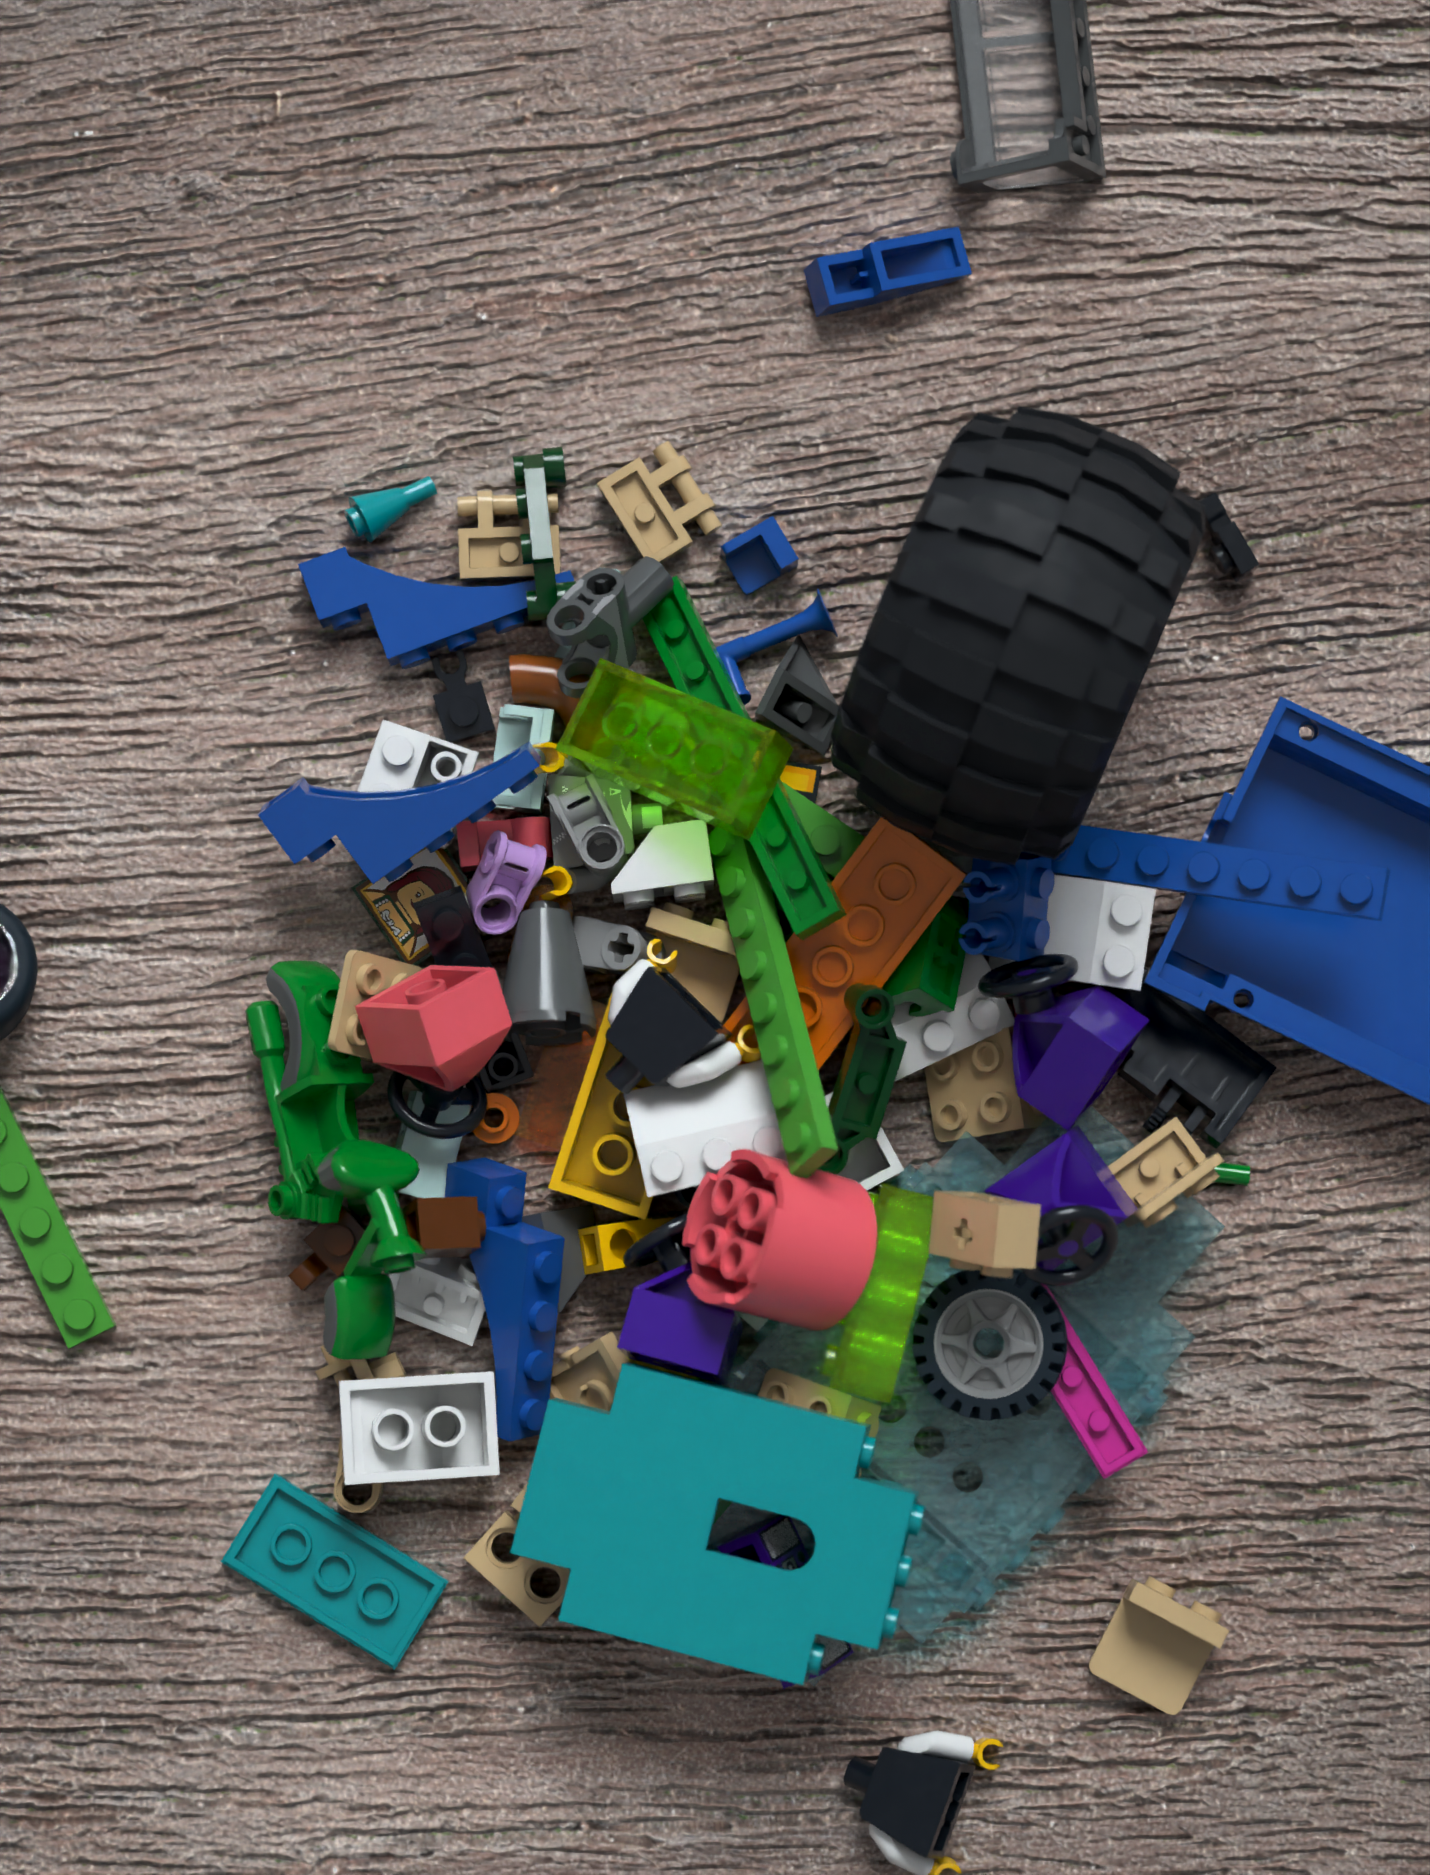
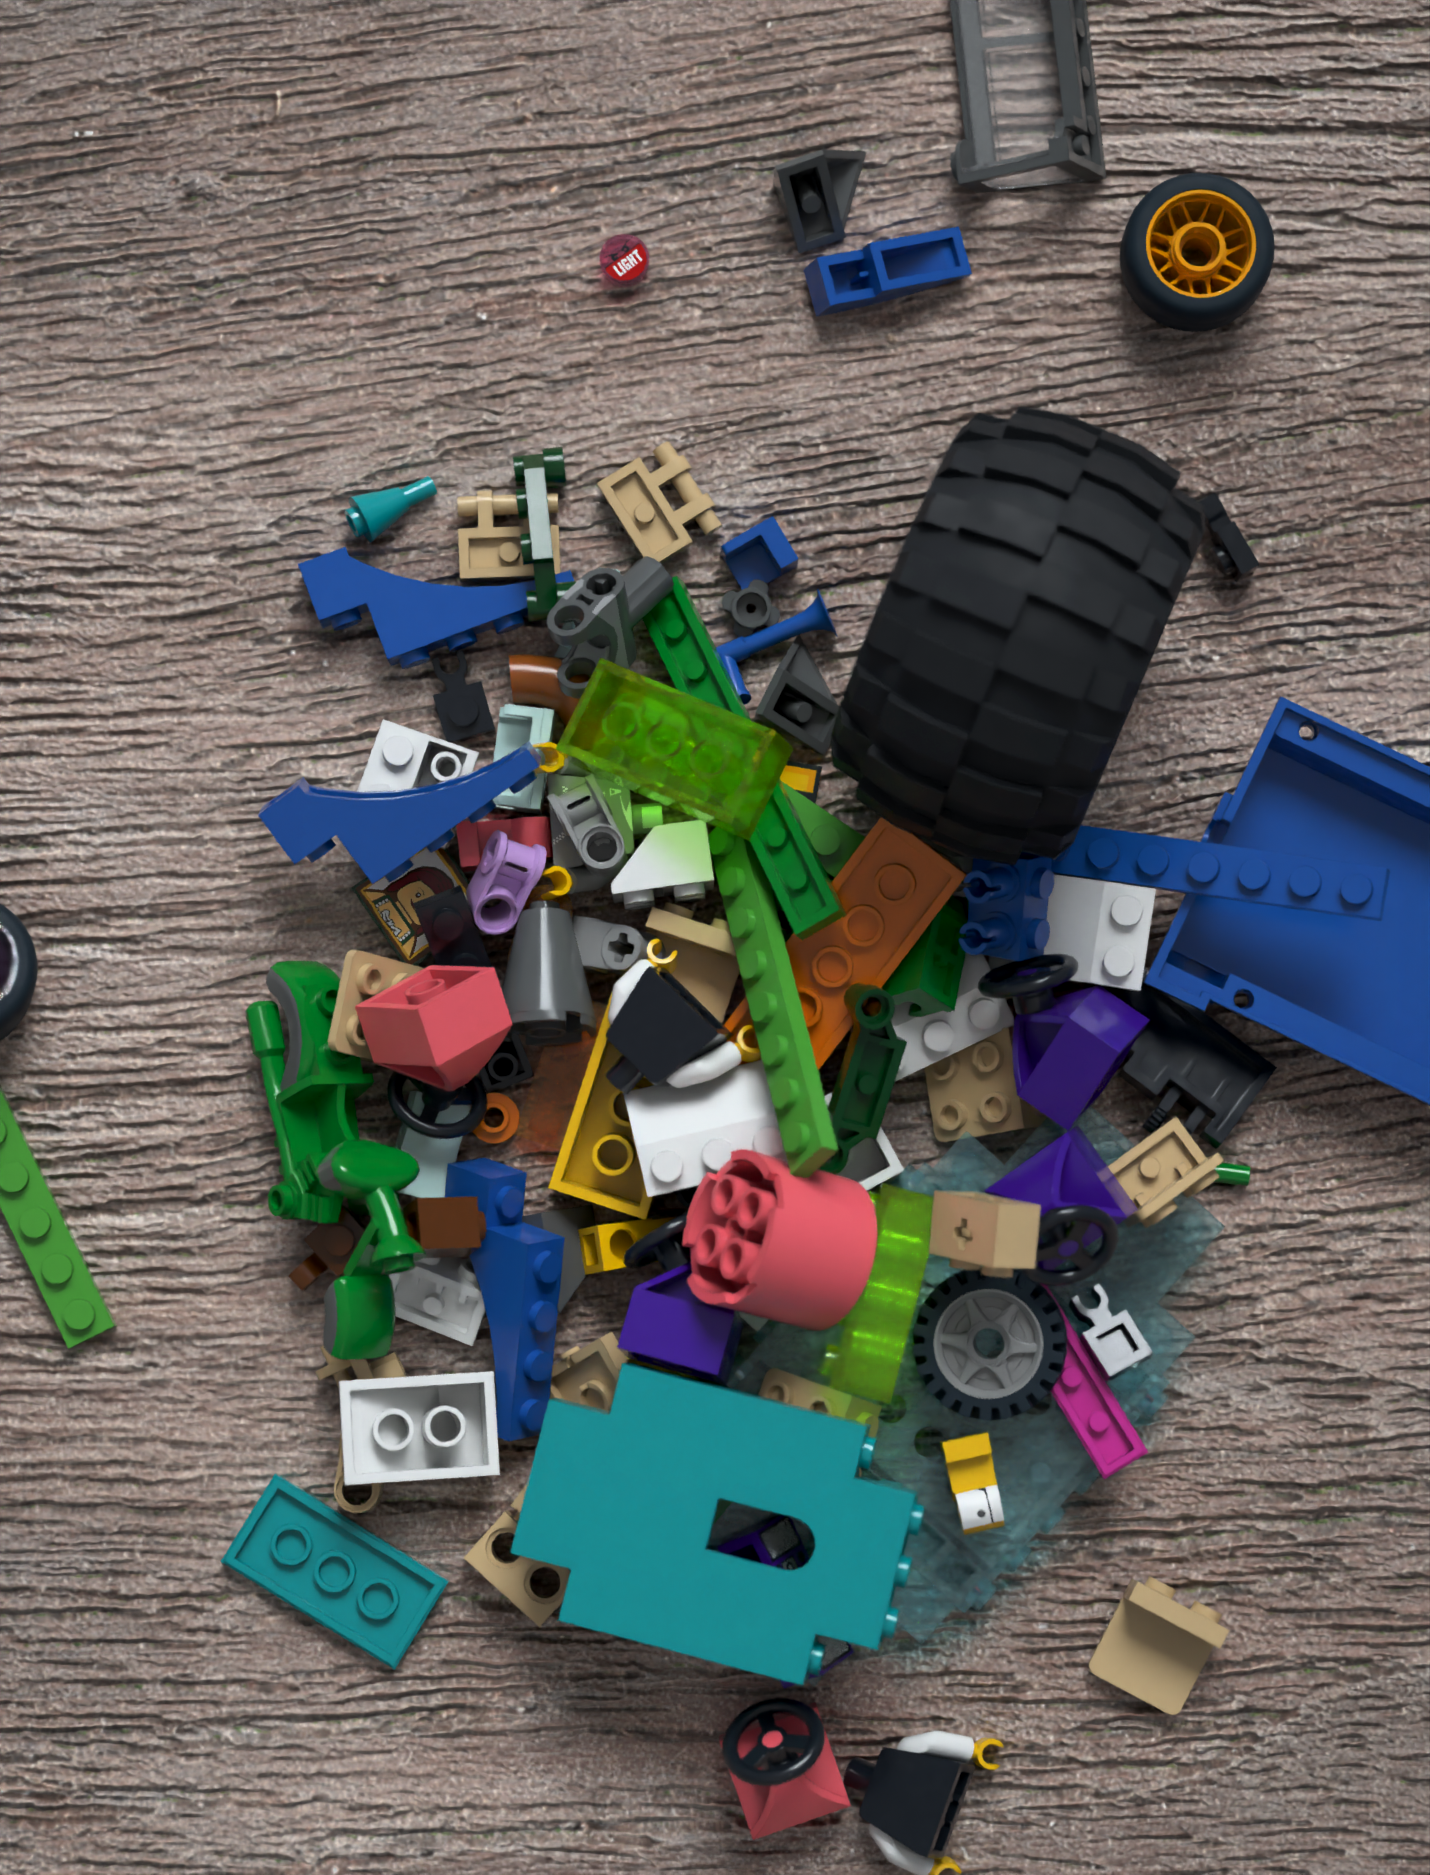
none -> tile [599,234,649,287]
none -> piece [719,1698,851,1840]
none -> dark grey plate [722,579,780,638]
none -> dark grey slope [773,149,867,254]
none -> yellow leg [940,1431,1005,1535]
none -> plate [1068,1283,1153,1383]
none -> wheel [1120,173,1275,332]

